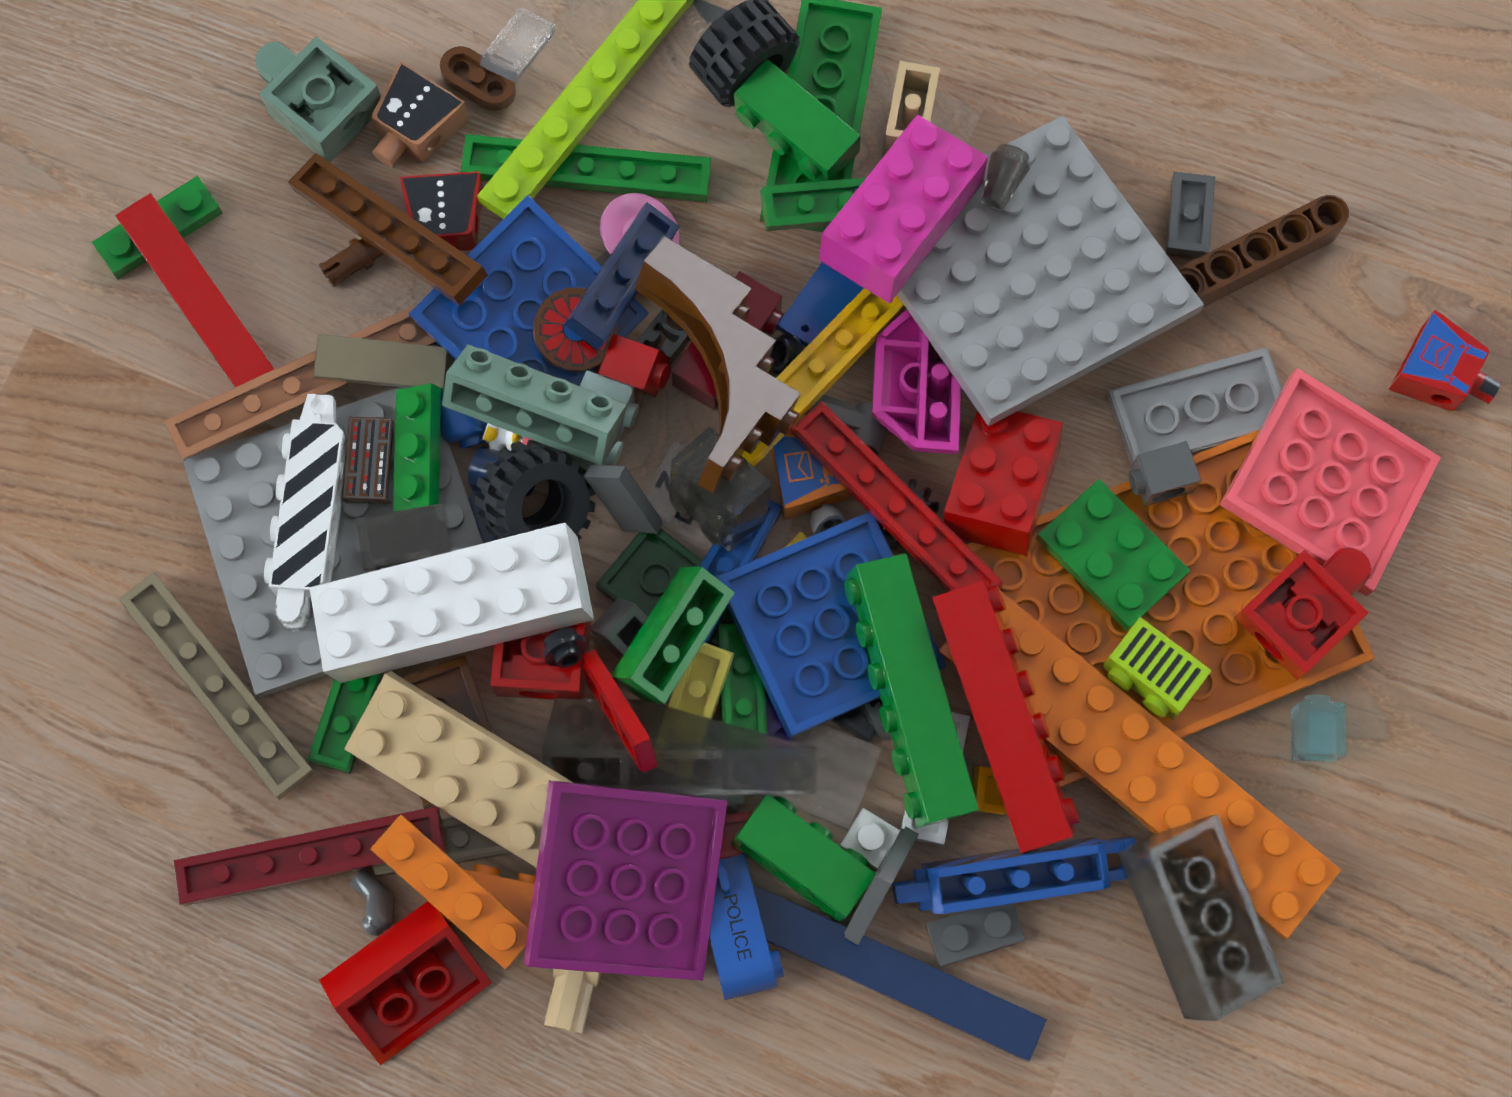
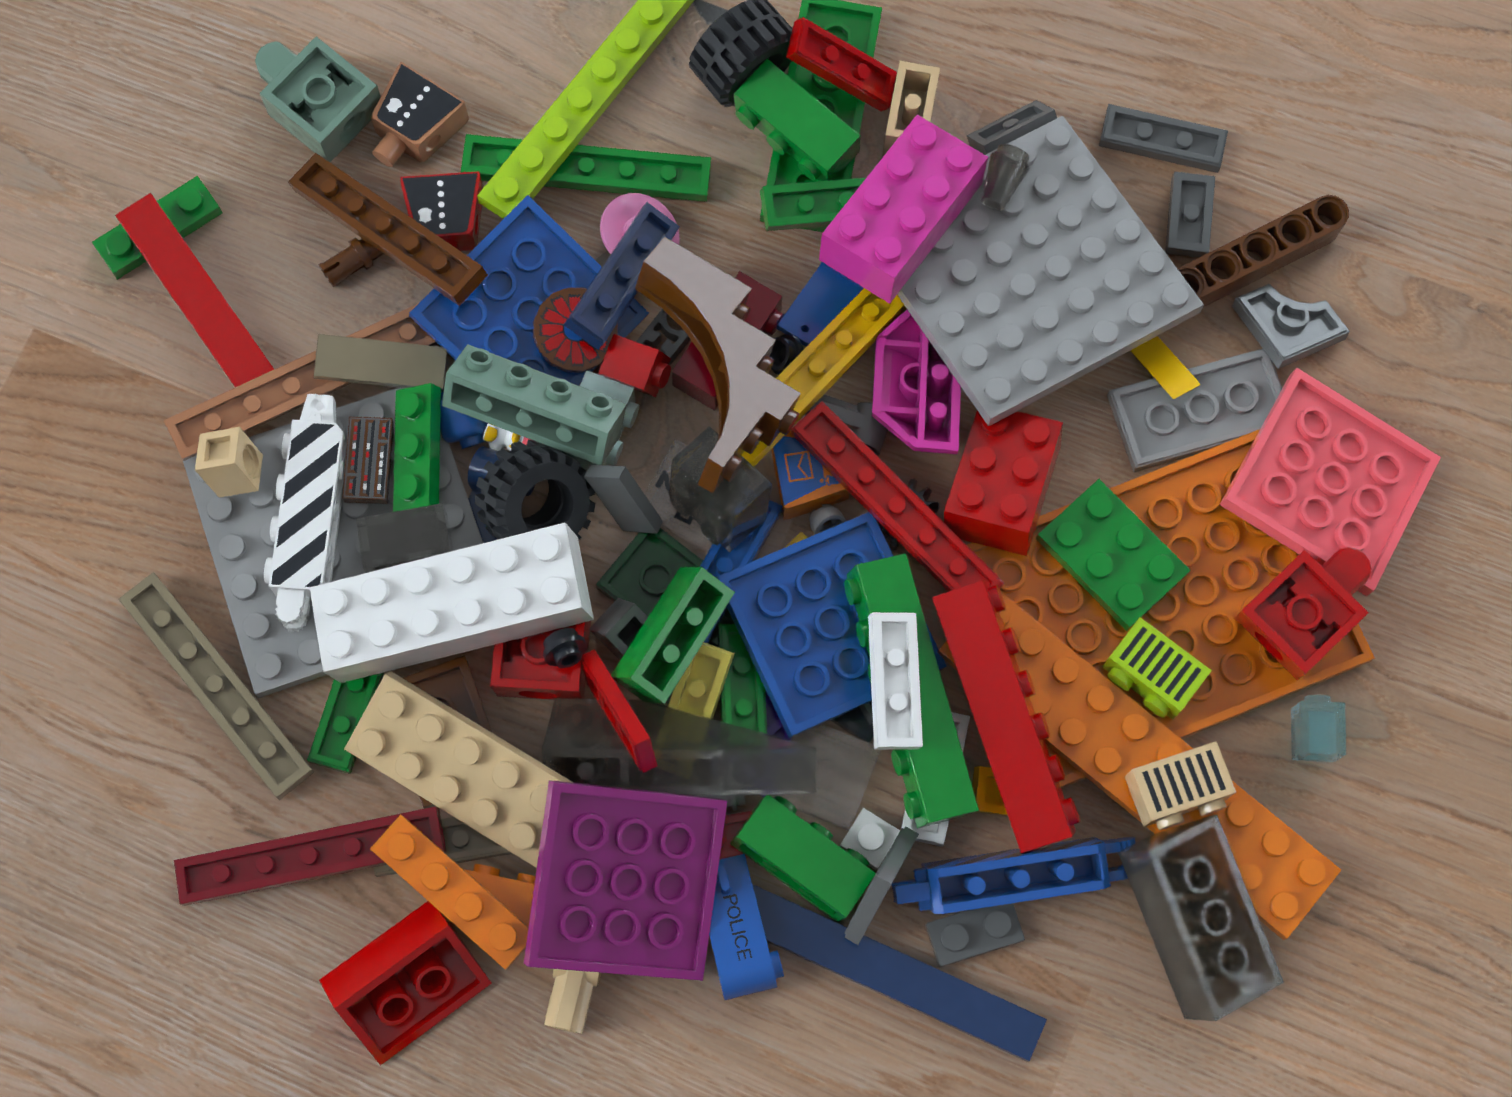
dark grey arm [349,869,394,936] -> none
reddish brown plate [440,46,516,111] -> none
clear tile [480,7,556,83] -> none
dark grey brick [1128,441,1201,507] -> none
torso [1389,310,1501,411] -> none
none -> tan brick [195,427,263,498]
none -> red tile [786,17,897,112]
none -> white plate [868,612,923,750]
none -> dark grey plate [966,100,1057,155]
none -> dark grey tile [1099,104,1228,173]
none -> tan brick [1125,741,1236,830]
none -> yellow sticker [1130,336,1200,399]
none -> dark grey tile [1232,284,1350,369]

